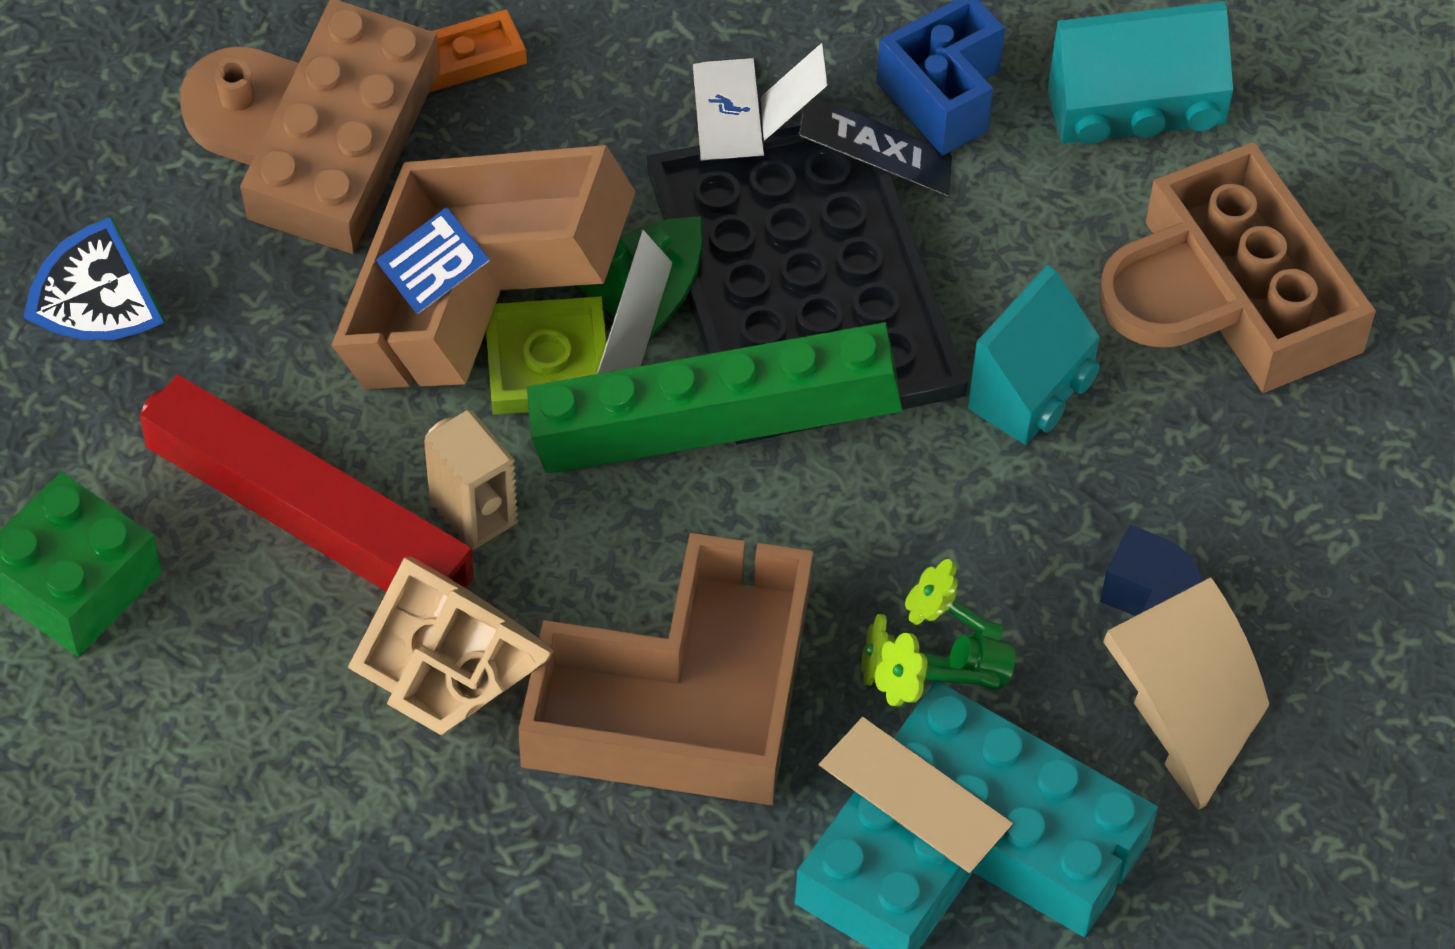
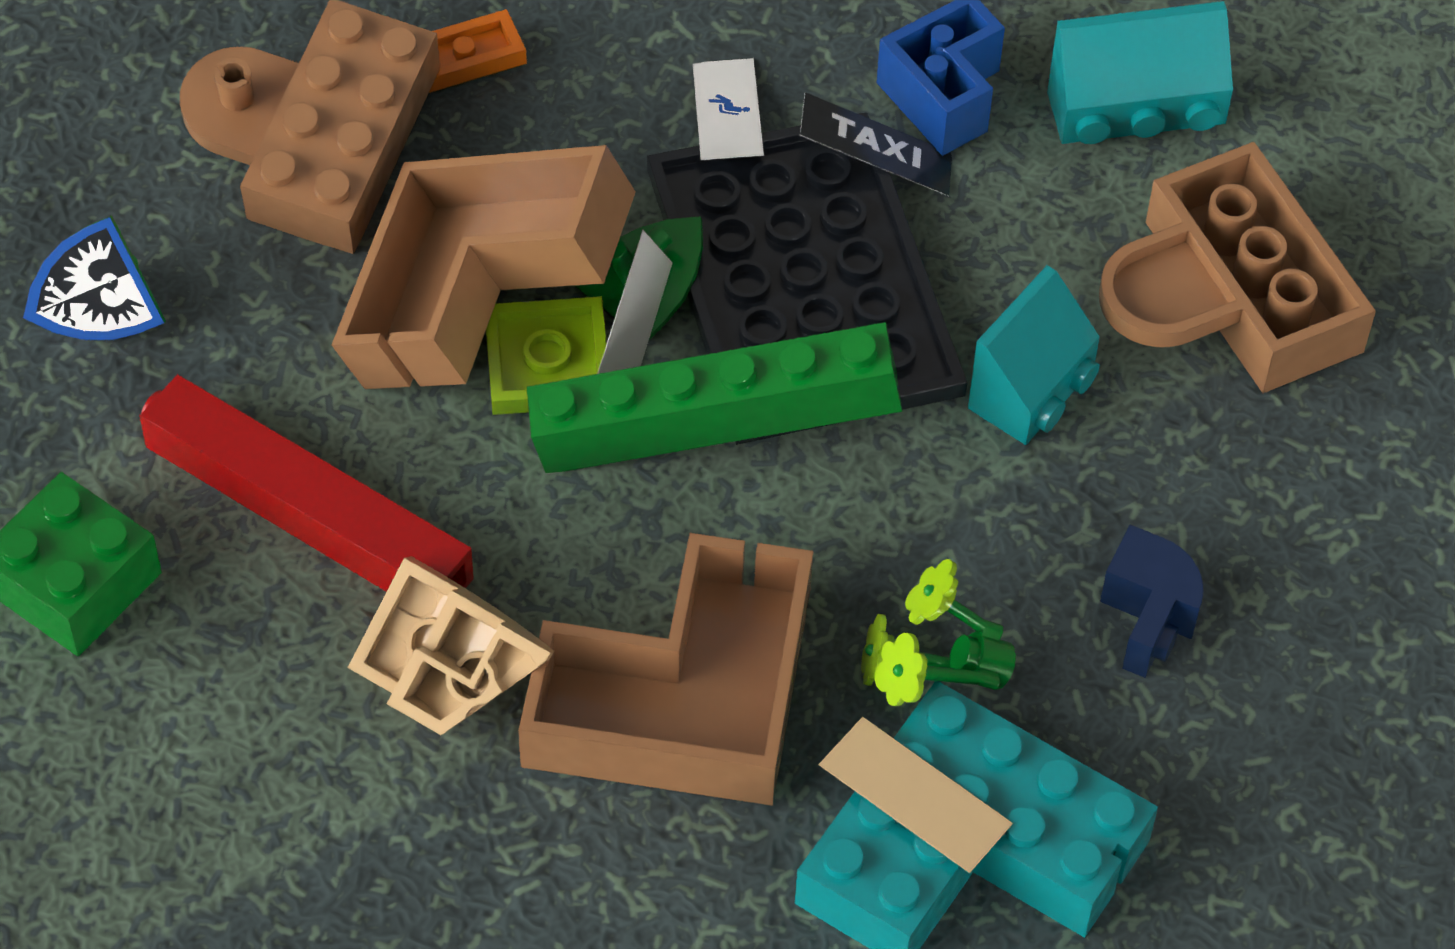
blue sticker [376,207,490,314] -> none
tan brick [424,410,518,550] -> none
white sticker [761,43,827,141] -> none
tan slope [1103,577,1269,810] -> none

